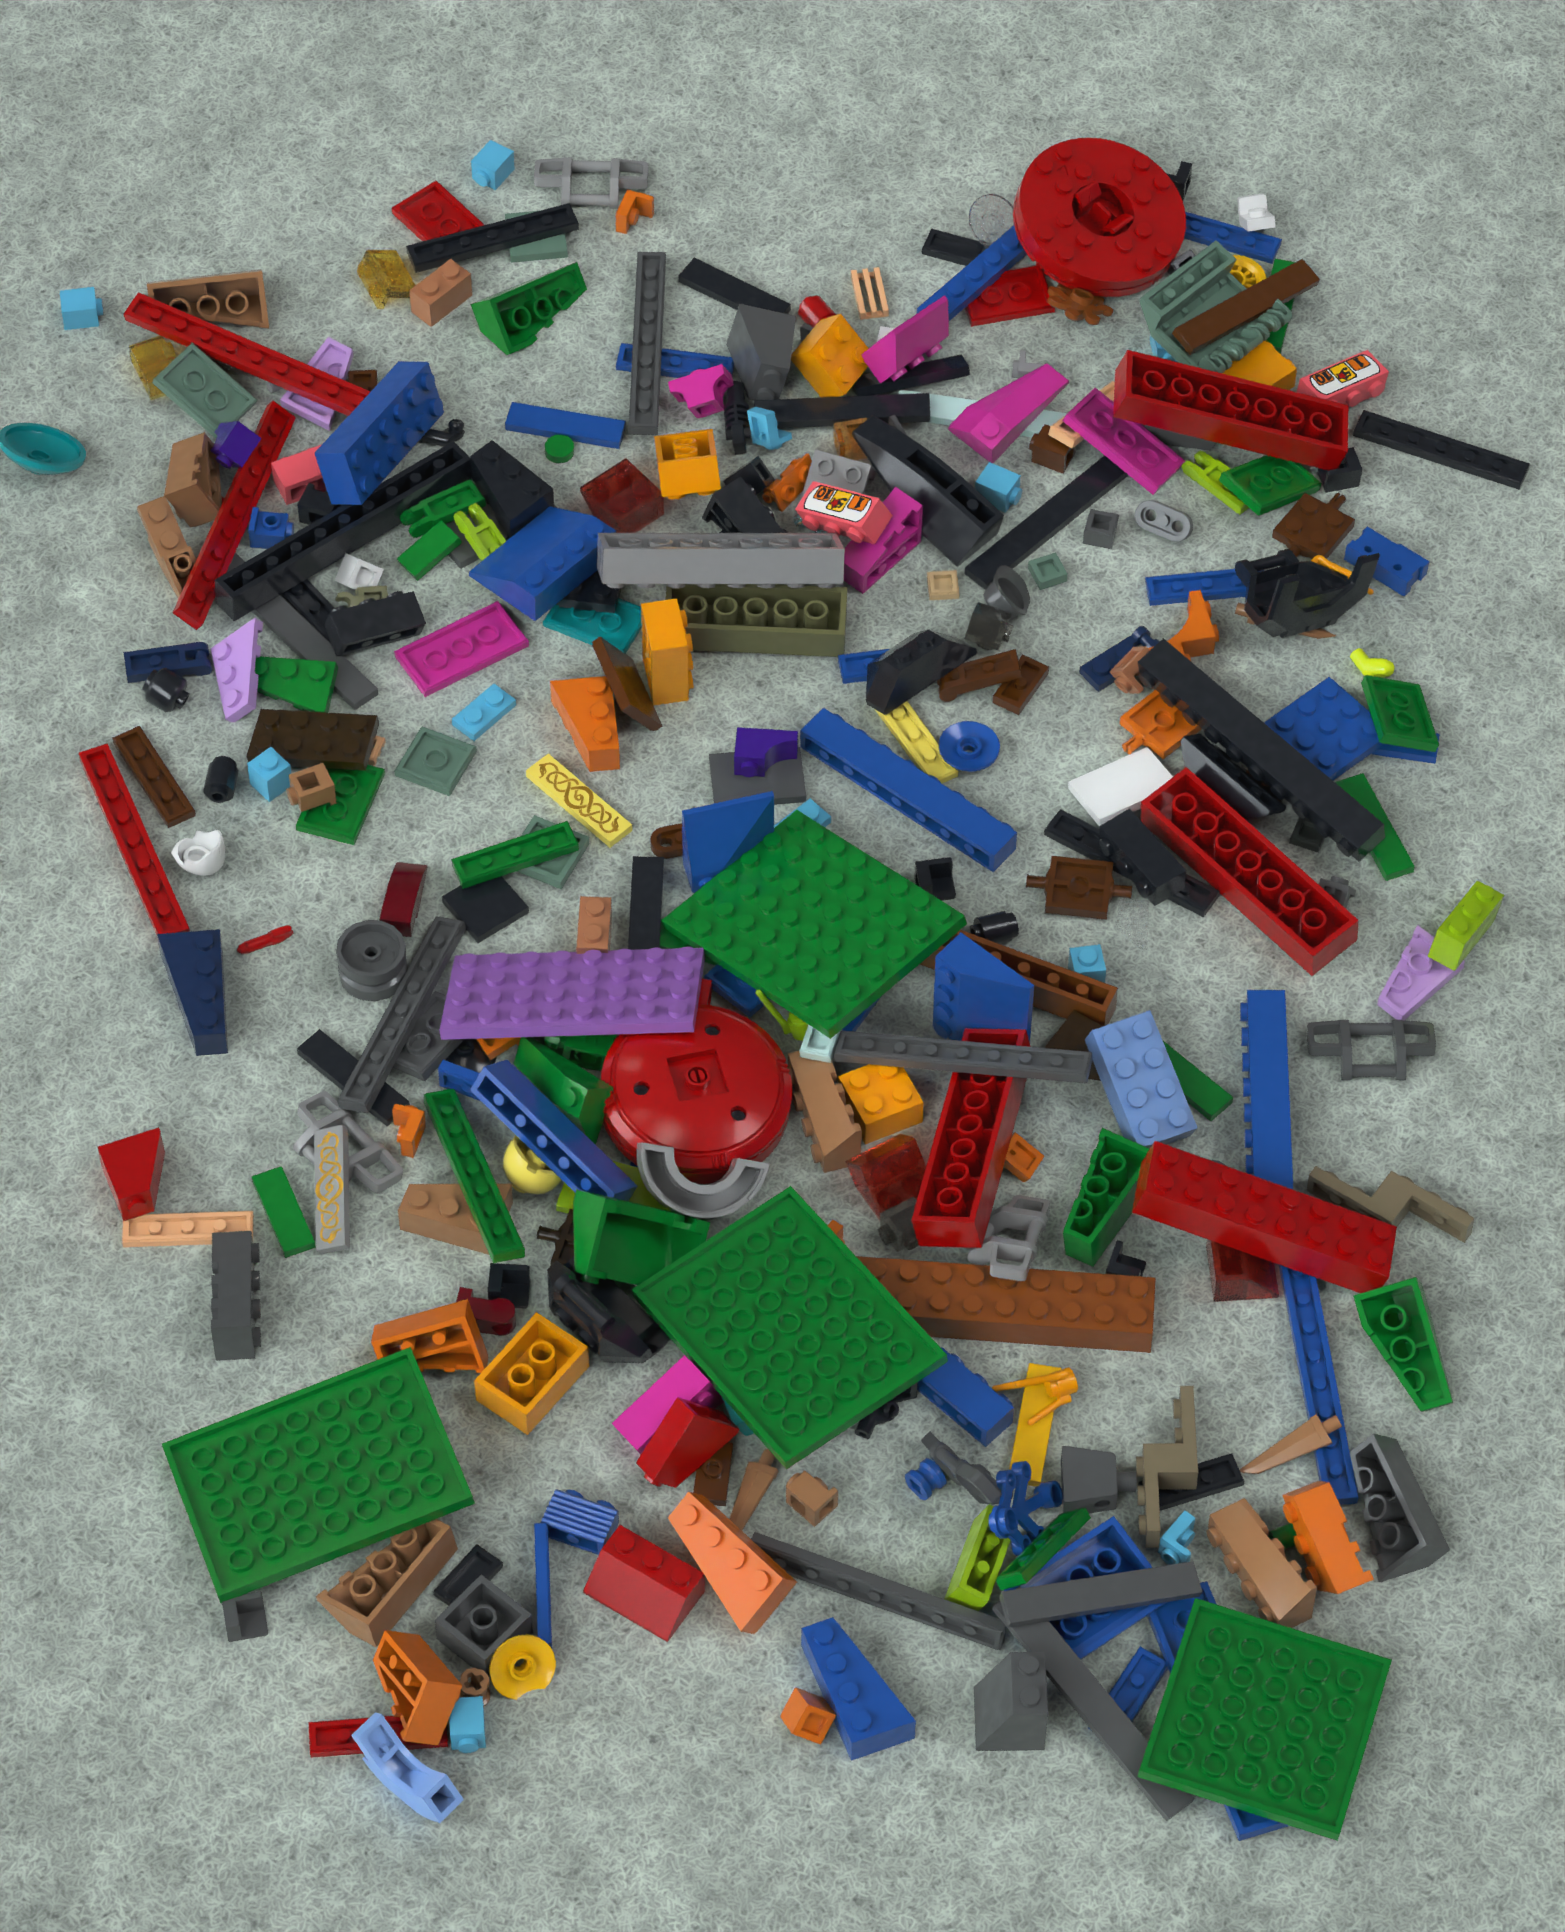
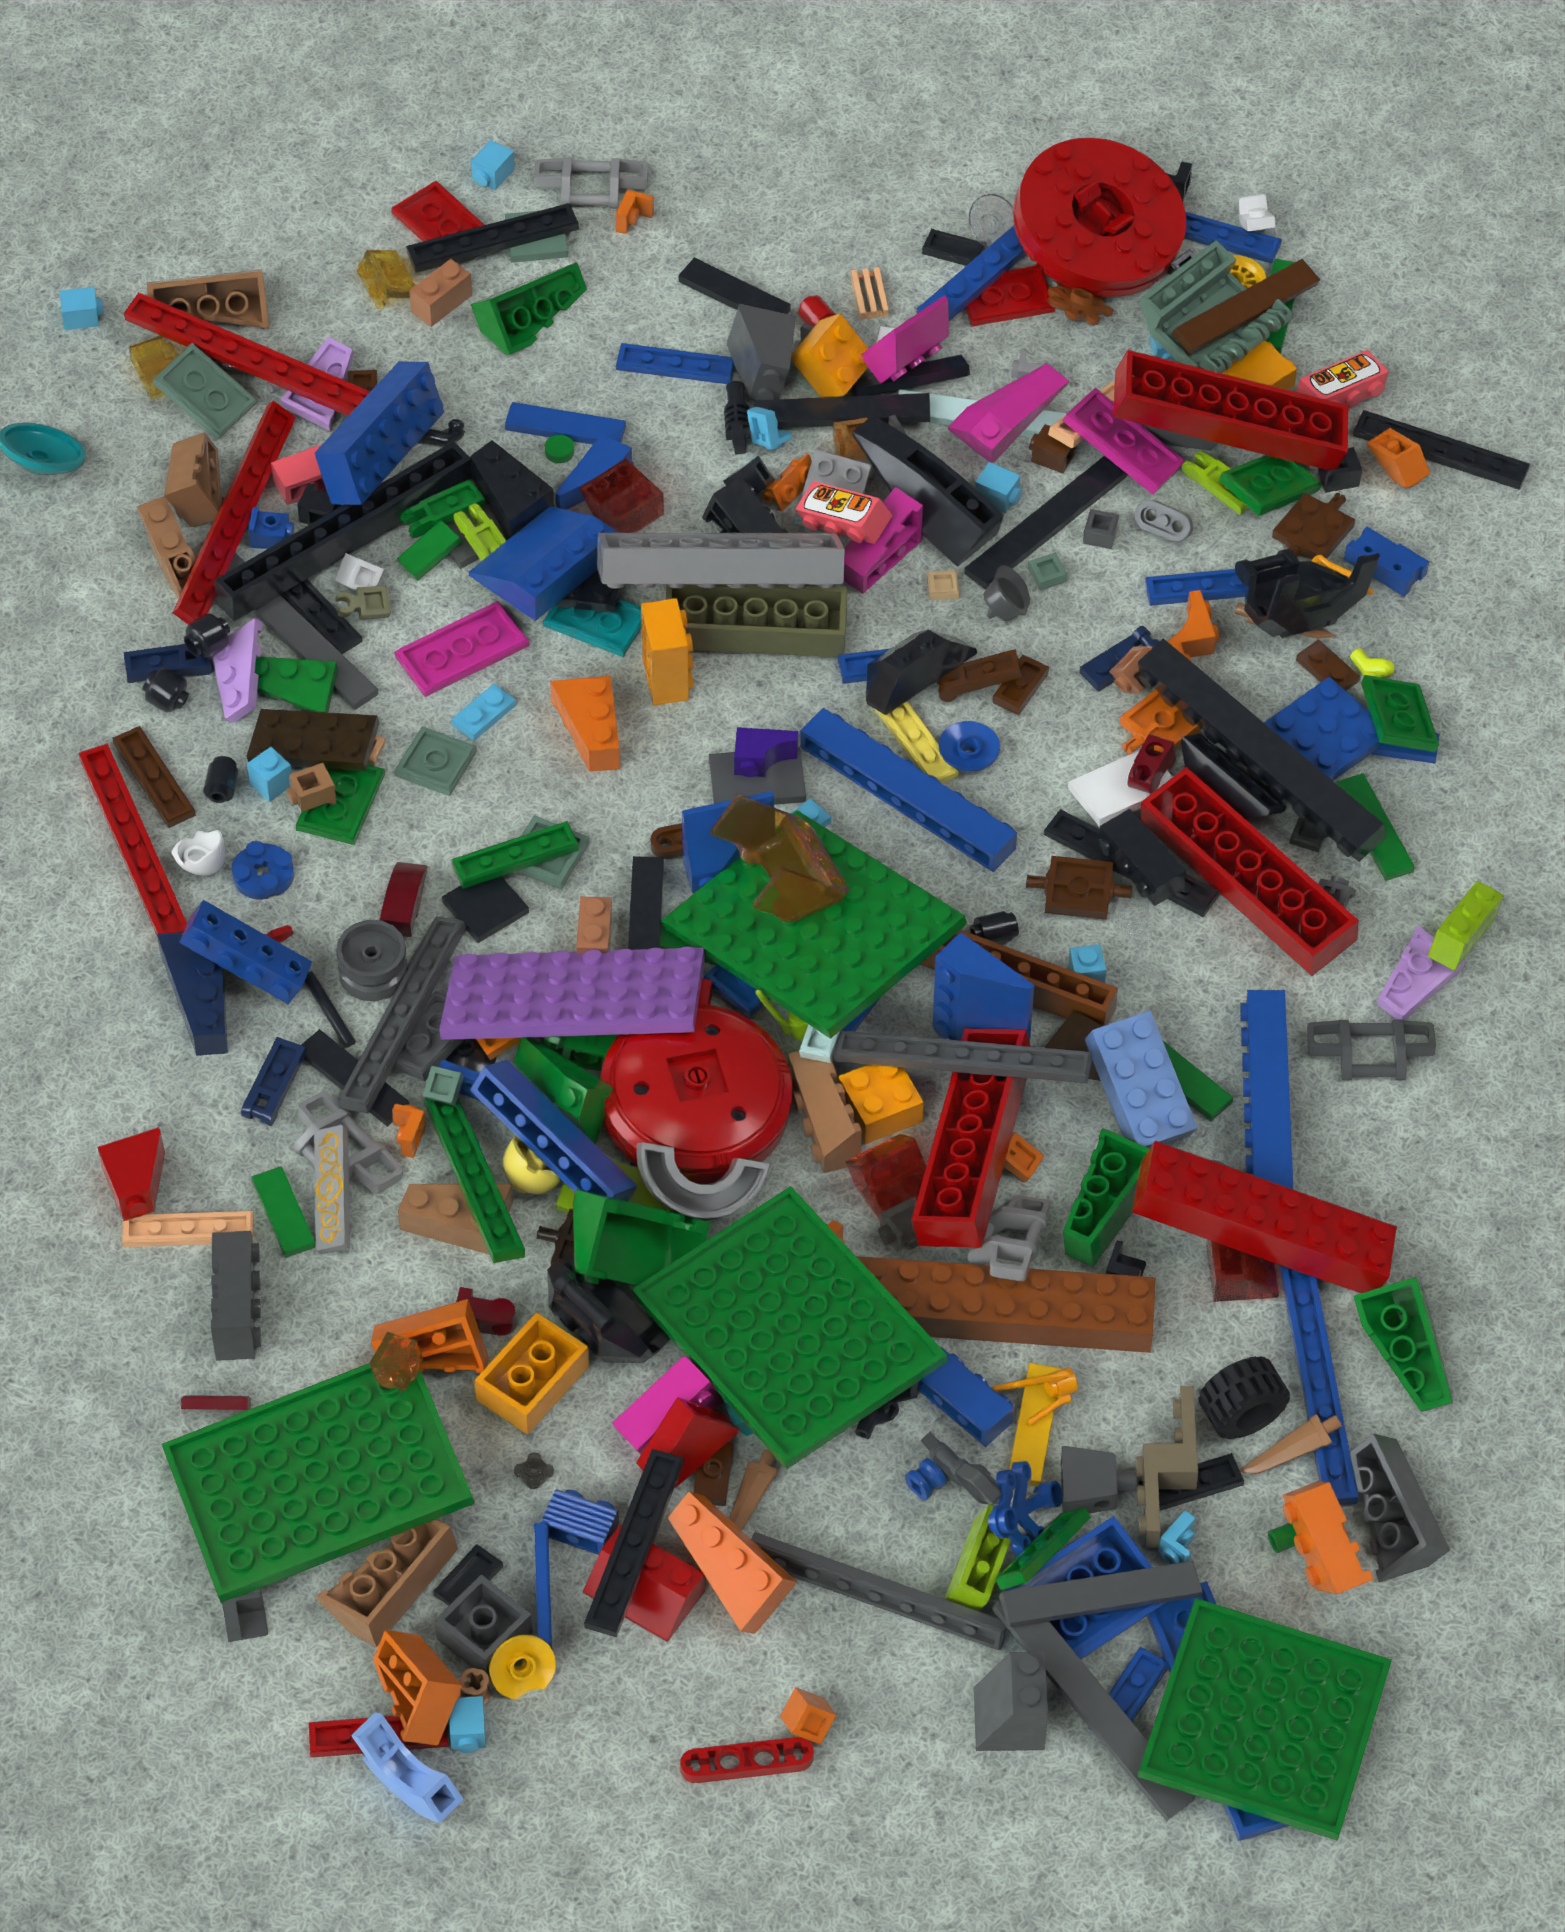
dark purple arch [210,421,261,469] -> none
black brick [324,591,426,657] -> none
black panel [487,1263,531,1309] -> none
light yellow tile [526,754,632,848] -> none
reddish brown tile [592,637,663,731] -> none
dark grey tile [628,252,666,435] -> none
light orange brick [654,429,721,499] -> none
dark pink brick [668,364,734,418] -> none
medium nougat brick [786,1470,838,1527] -> none
blue wedge [801,1617,916,1761] -> none
black panel [914,857,956,901] -> none
clear smoke brick [964,602,1014,650] -> none
medium nougat wedge [1206,1498,1317,1628] -> none
dark tan bracket [1307,1166,1474,1243] -> none
none -> blue brick [179,900,312,1004]
none -> dark red tile [181,1395,251,1410]
none -> black head [184,614,230,659]
none -> blue plate [232,841,294,900]
none -> dark blue plate [241,1037,307,1126]
none -> black bar [304,971,356,1048]
none -> clear orange brick [369,1332,423,1391]
none -> sand green plate [422,1066,465,1106]
none -> clear smoke plate [514,1452,554,1489]
none -> blue slope [555,434,634,510]
none -> black tile [584,1449,684,1638]
none -> red beam [680,1737,814,1783]
none -> clear orange windscreen [710,794,849,922]
none -> dark red leg [1127,734,1176,794]
none -> black tyre [1198,1356,1290,1439]
none -> reddish brown plate [1296,639,1360,691]
none -> orange slope [1366,428,1430,489]

